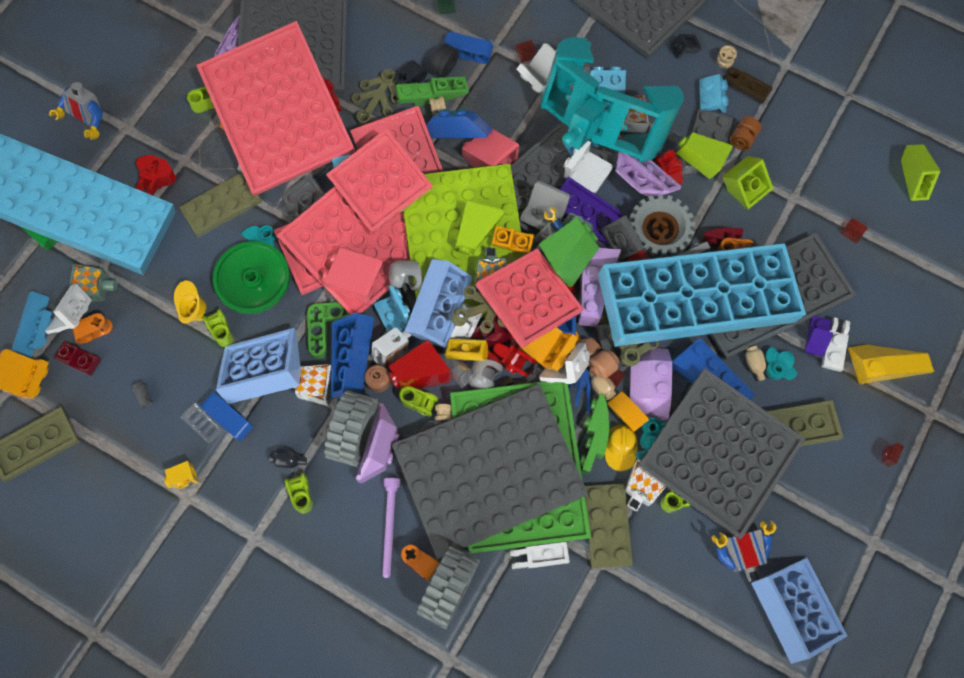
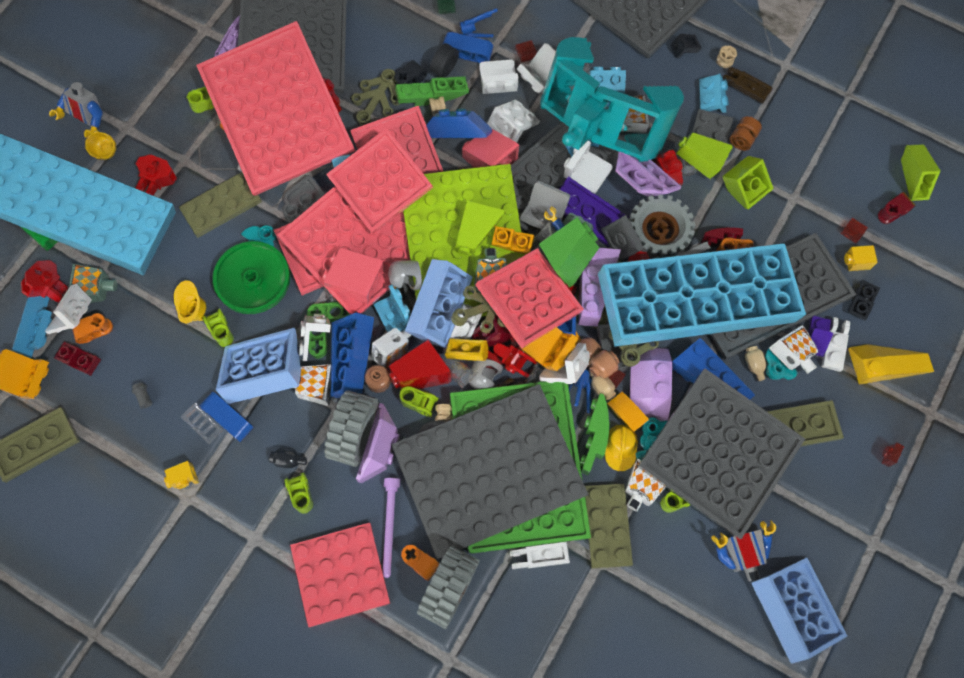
none -> red hinge [21,260,69,303]
none -> yellow hair [85,131,116,160]
none -> coral plate [290,522,391,628]
none -> white bracket [299,314,330,361]
none -> blue plant [459,8,498,38]
none -> white bracket [480,60,518,94]
none -> white bracket [487,100,540,142]
none -> white torso [769,325,818,374]
none -> yellow brick [844,245,878,271]
none -> black slope [848,280,880,321]
none -> dark red piece [878,192,916,224]

